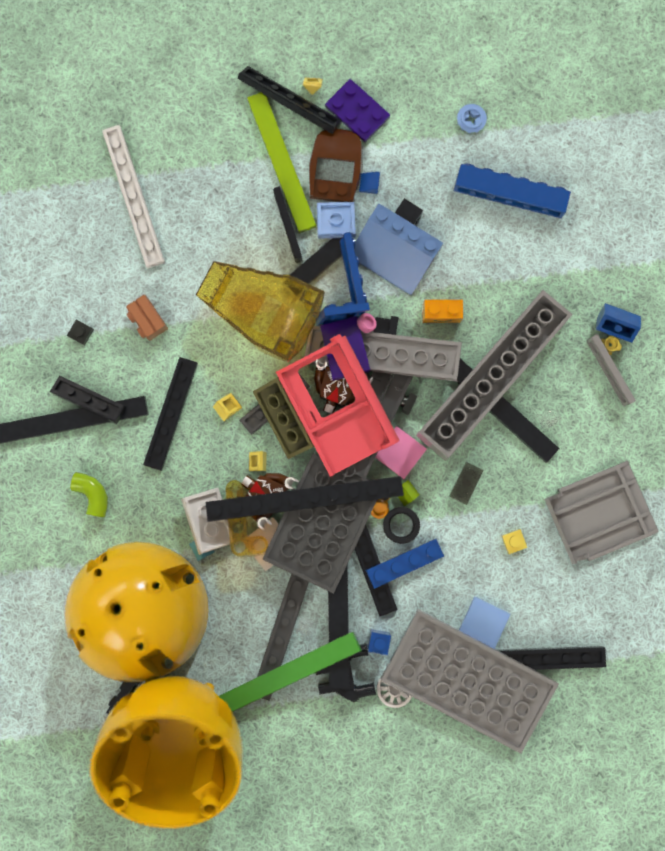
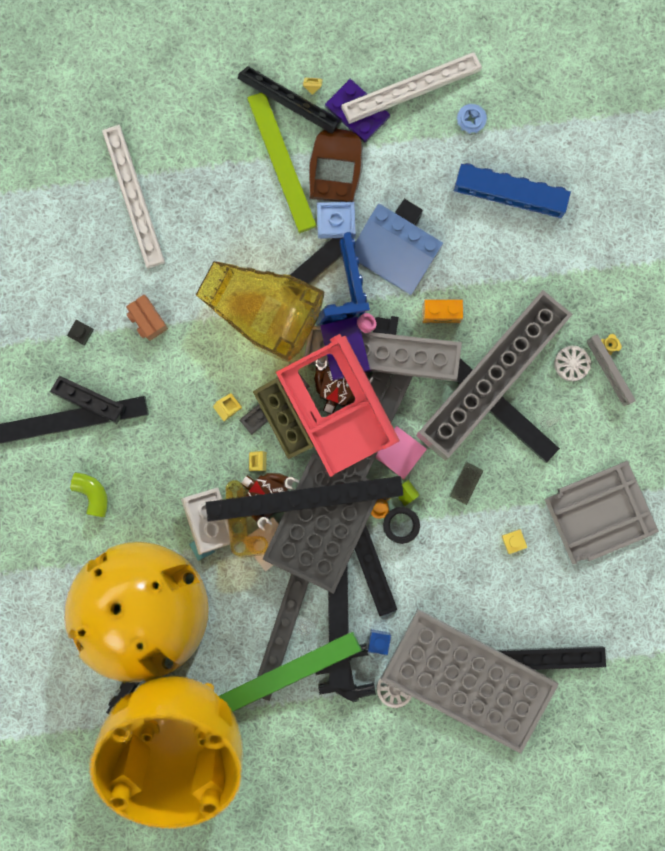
black tile [143,357,198,471] -> none
black tile [273,186,303,263] -> none
blue slope [359,172,380,194] -> none
blue plate [366,539,444,589] -> none
pearl dark grey plate [400,393,417,415] -> none
light blue tile [459,596,510,649] -> none
blue brick [596,303,641,343] -> none
none -> white tile [341,52,482,124]
none -> white wheel [554,346,591,381]

